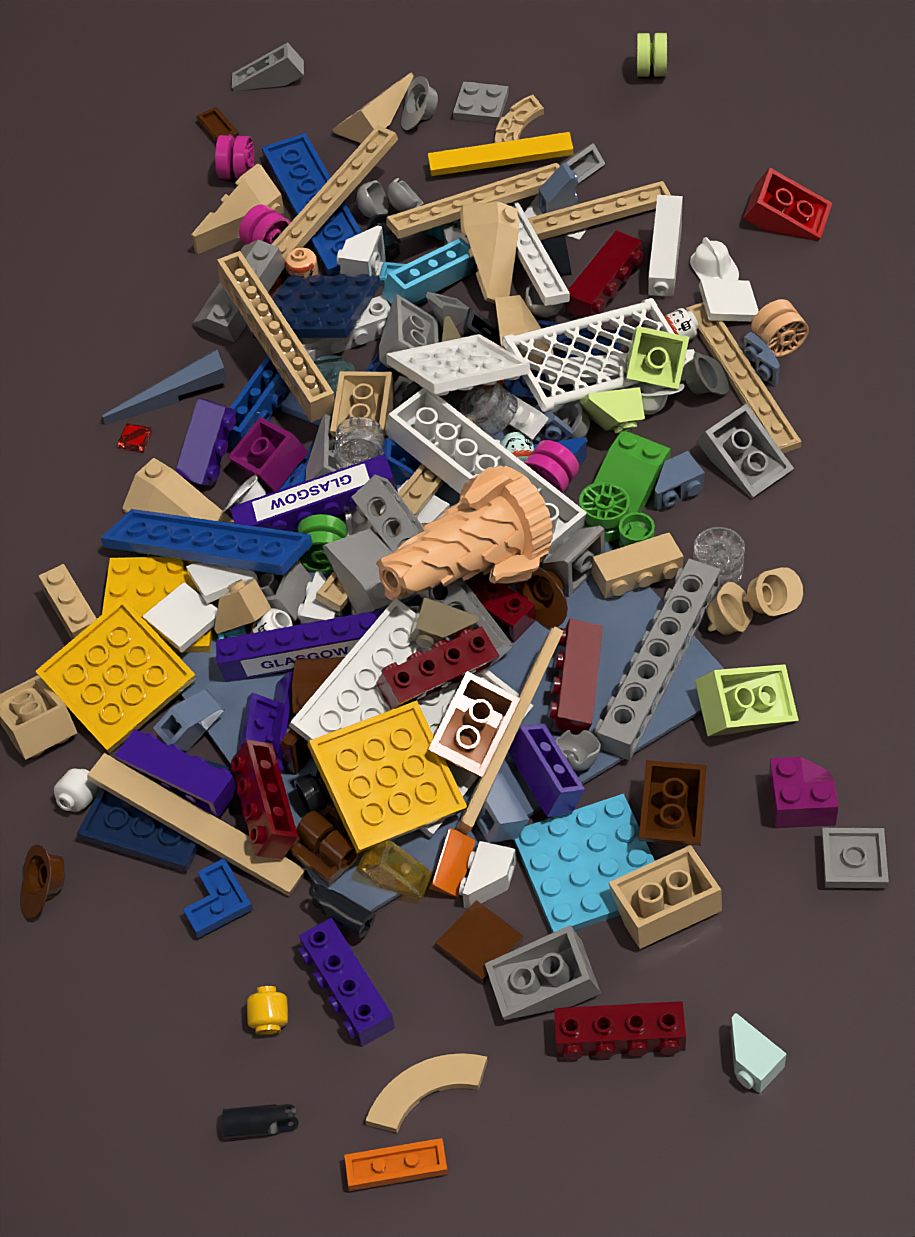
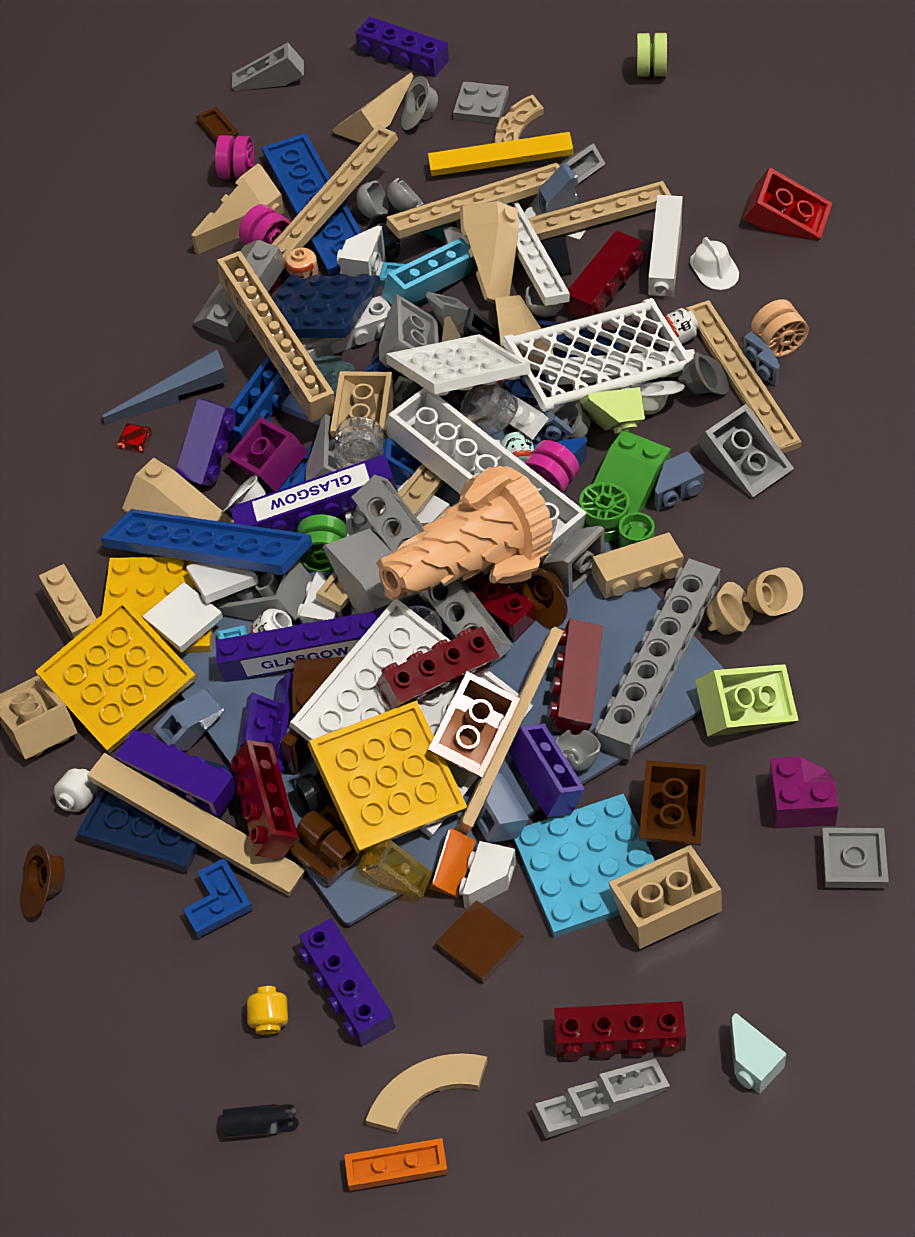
tan slope [214,579,271,634] -> none
black piece [309,884,375,938] -> none
dark tan slope [409,597,480,648] -> none
light grey slope [485,925,601,1020] -> none
yellowish green slope [626,326,689,390] -> none
clear wheel [693,527,745,589] -> none
white tile [699,279,758,322] -> none
none -> dark purple brick [355,16,449,77]
none -> light grey slope [532,1058,670,1138]

